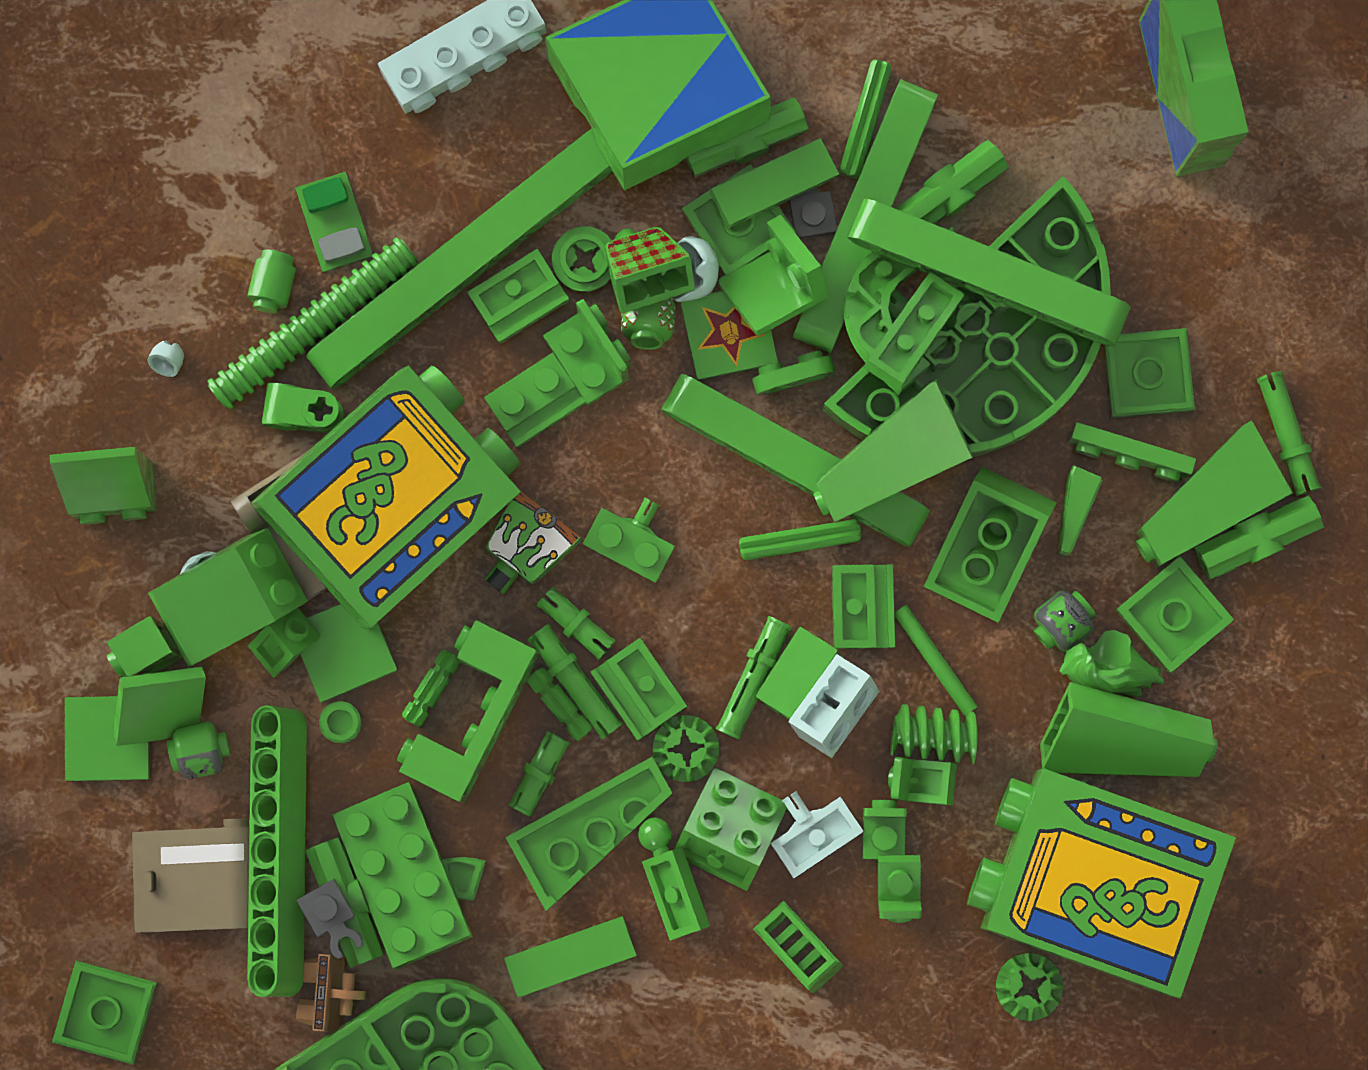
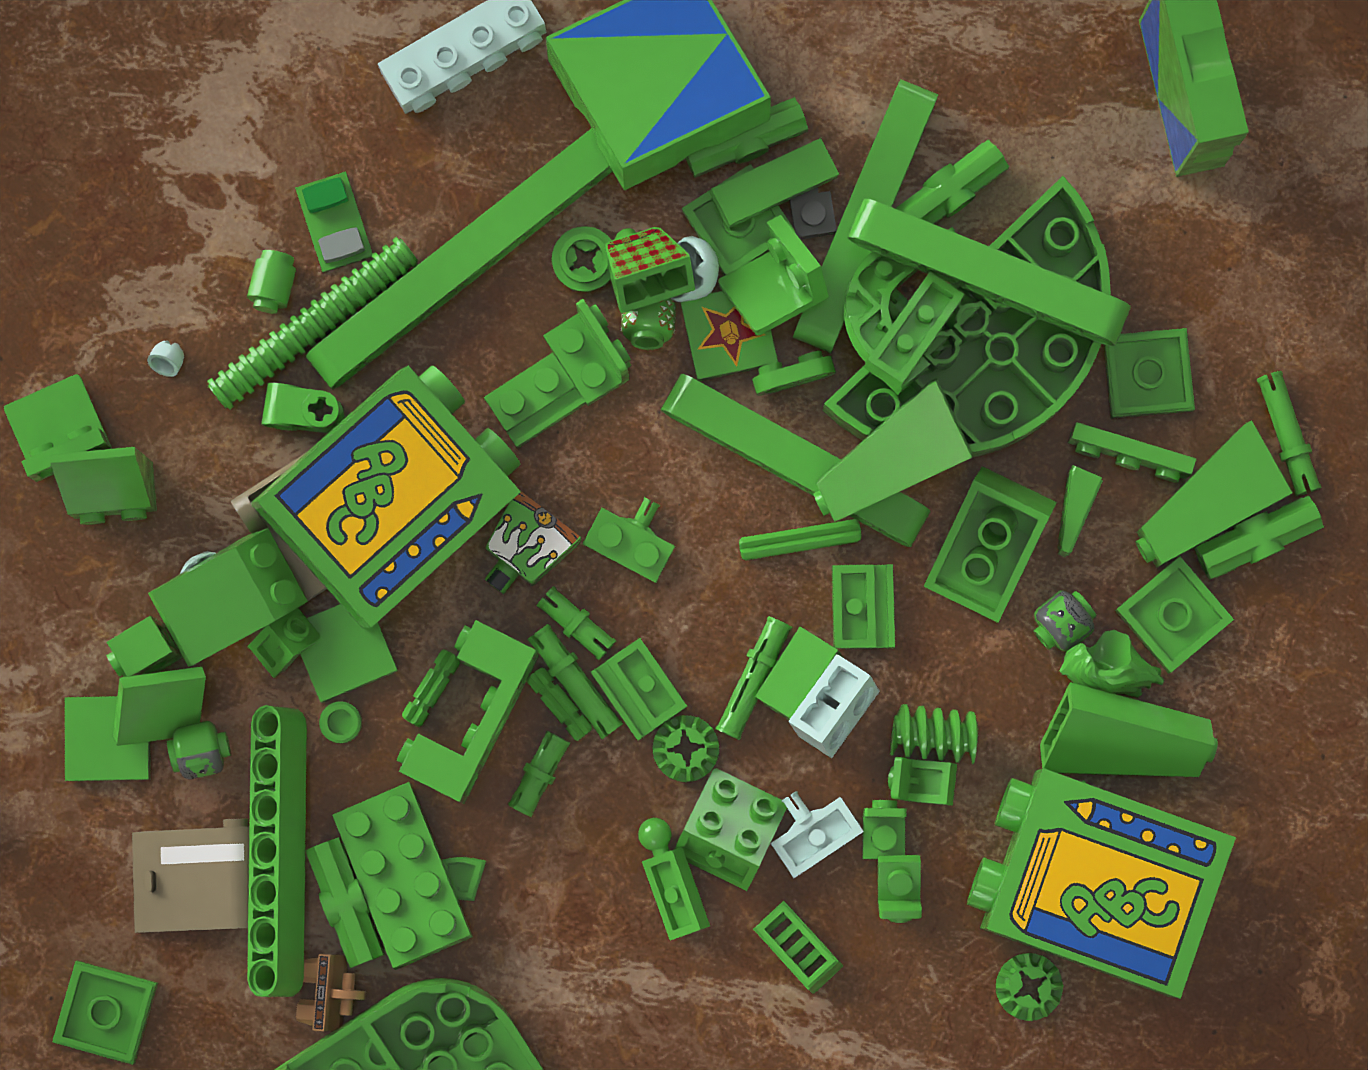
dark grey plate [297,879,363,959] -> none
bright green plate [467,249,569,344] -> none
bright green tile [504,916,637,998] -> none
bright green wing [506,757,673,911] -> none
bright green axle [839,60,892,179] -> none
bright green bar [894,604,978,716] -> none
none -> bright green bracket [4,374,112,482]

